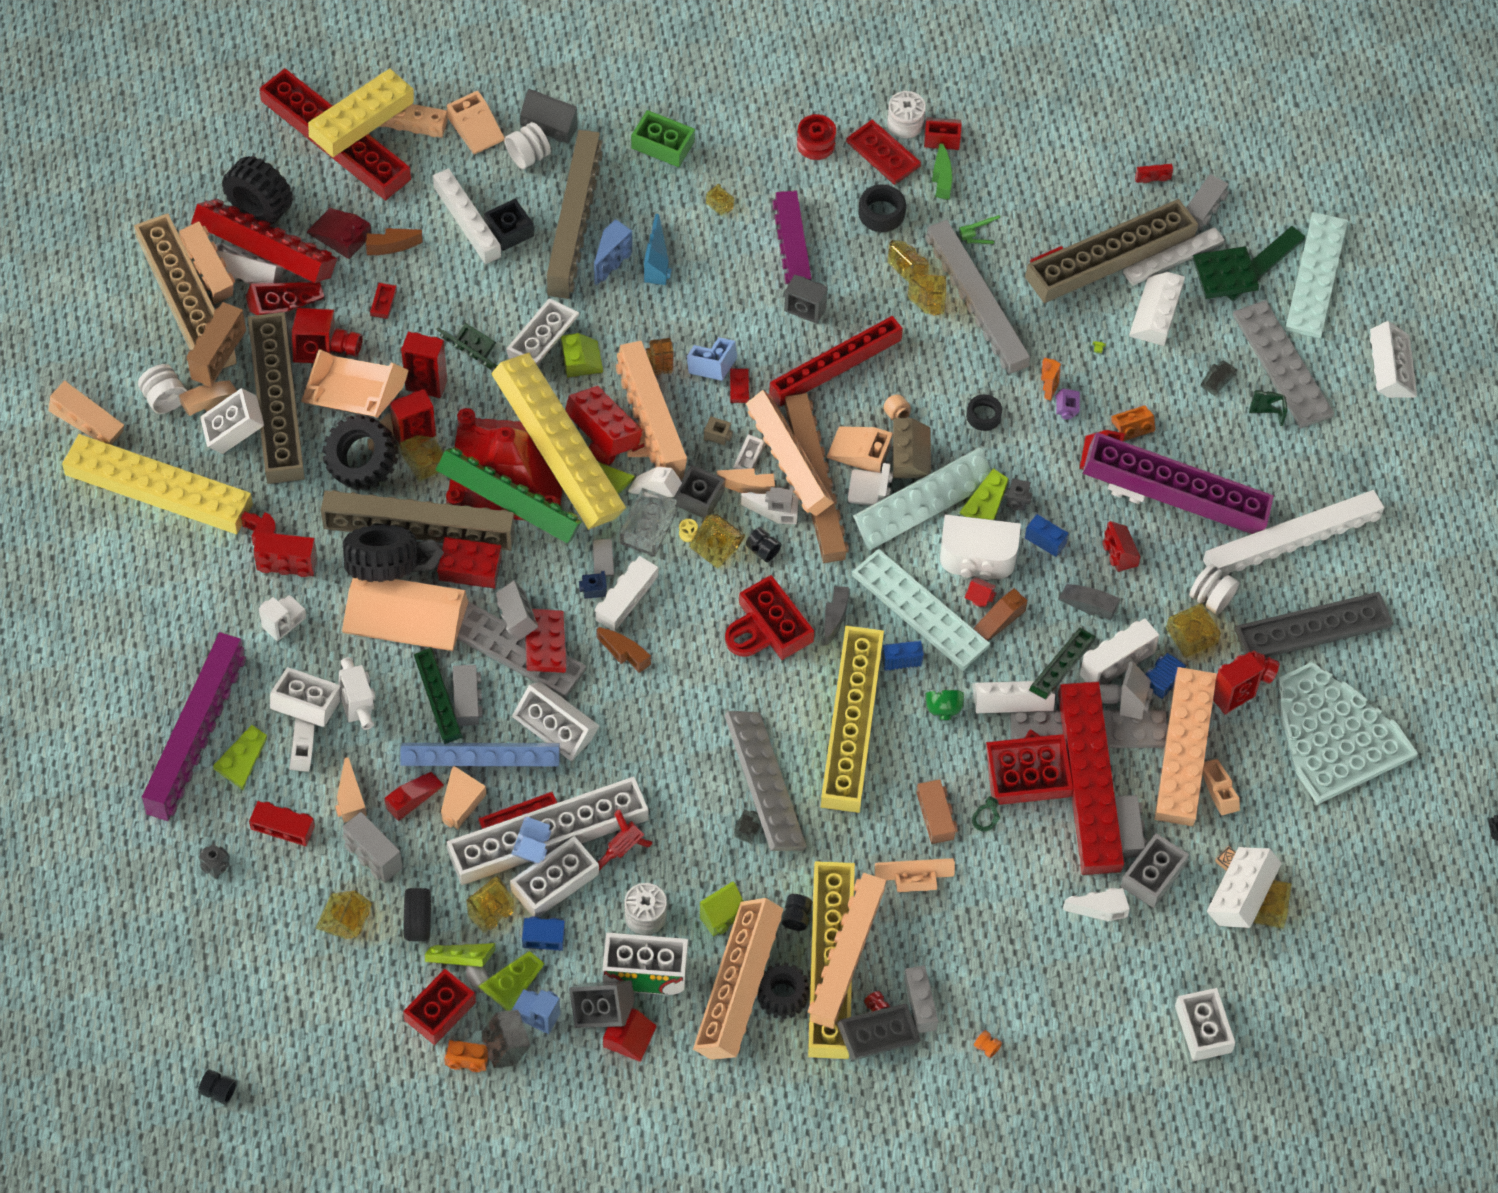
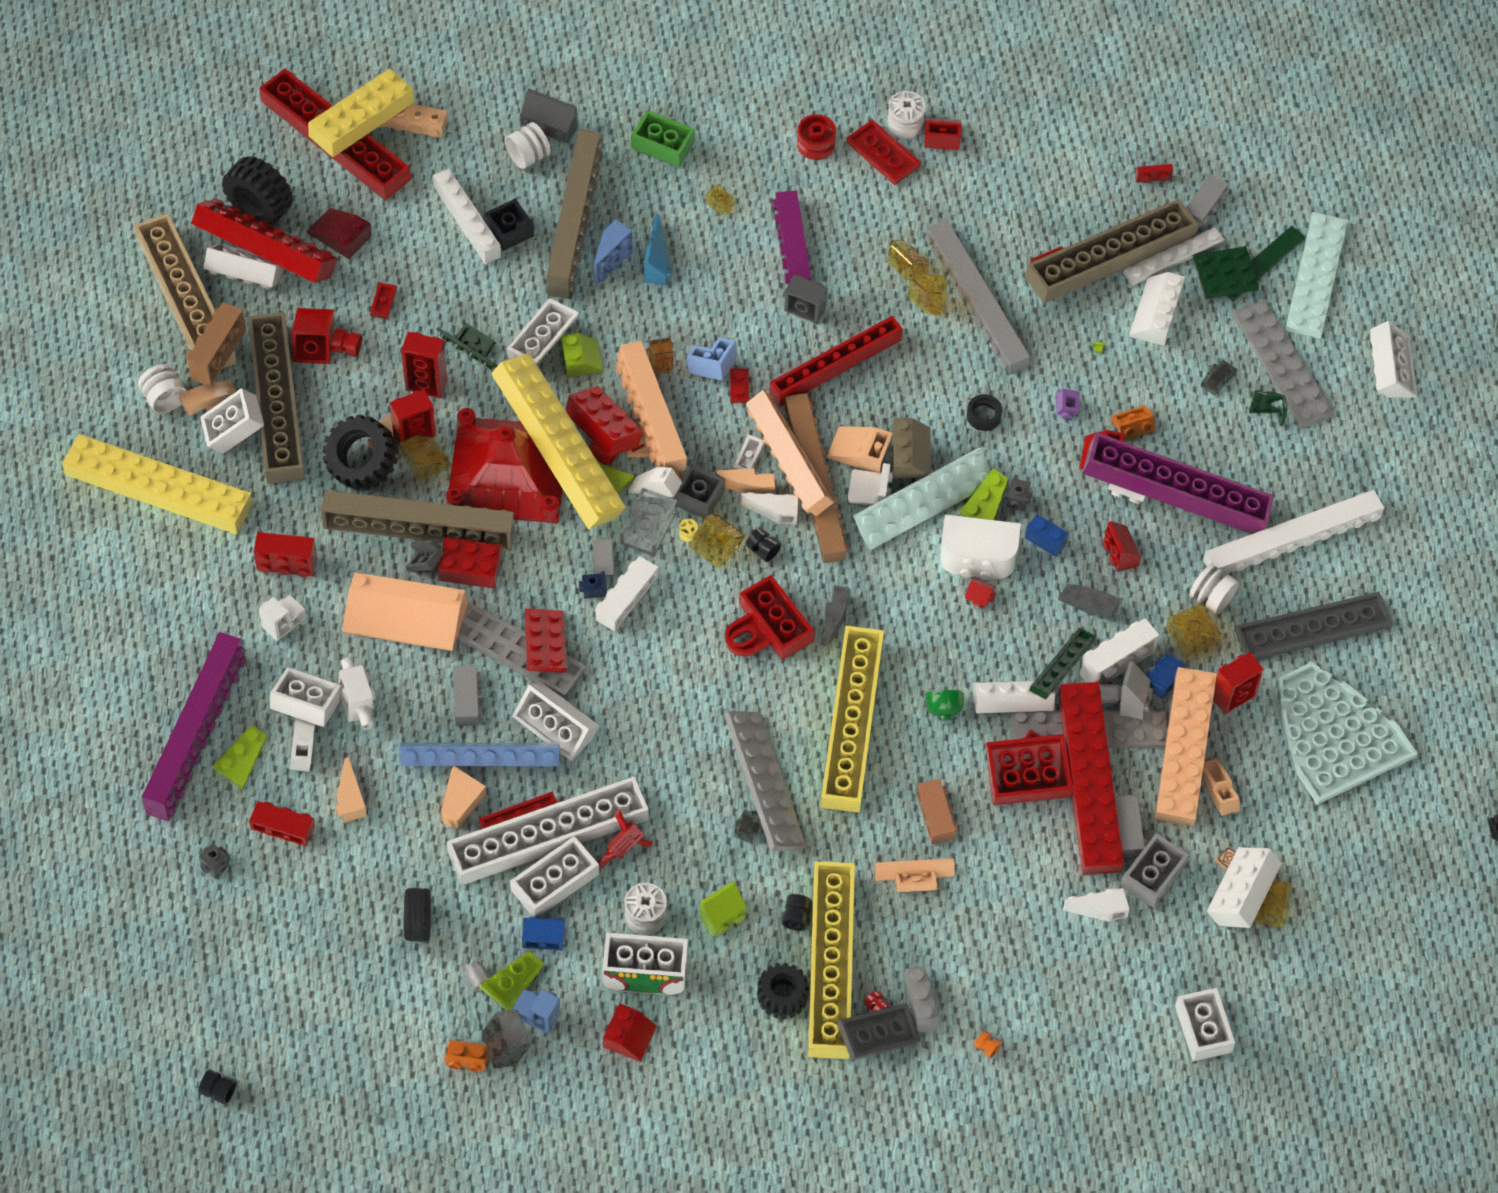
light nougat wedge [48,380,124,445] -> none
light nougat wedge [179,222,235,305] -> none
red brick [241,511,277,545] -> none
red wedge [245,282,324,315] -> none
light nougat slope [301,349,409,418] -> none
clear yellow slope [316,890,372,939] -> none
light grey brick [342,812,403,883] -> none
black tyre [343,524,417,582] -> none
dark orange slope [366,228,423,255] -> none
red slope [384,772,444,821] -> none
red brick [403,969,476,1046] -> none
dark green tile [413,647,463,745] -> none
lime wing [424,943,496,967] -> none
green brick [436,447,582,544] -> none
light nougat slope [447,91,505,155] -> none
clear yellow slope [466,876,514,933] -> none
light grey brick [496,580,538,640] -> none
light blue brick [511,817,551,863] -> none
dark grey slope [569,980,635,1028] -> none
dark orange slope [596,627,651,673] -> none
light nougat brick [693,898,784,1060] -> none
dark tan brick [704,416,733,446] -> none
light grey brick [765,487,794,513] -> none
light nougat brick [808,873,886,1029] -> none
light aqua plate [852,549,990,671] -> none
black tyre [858,184,906,232] -> none
blue brick [881,640,924,671] -> none
light nougat head [883,394,911,420] -> none
bright green slope [932,144,952,200] -> none
bright green plant [959,215,1000,244] -> none
clear green piece [972,796,1000,832] -> none
dark orange slope [973,588,1028,641] -> none
orange bracket [1041,358,1061,401] -> none
red wheel [1251,650,1280,684] -> none

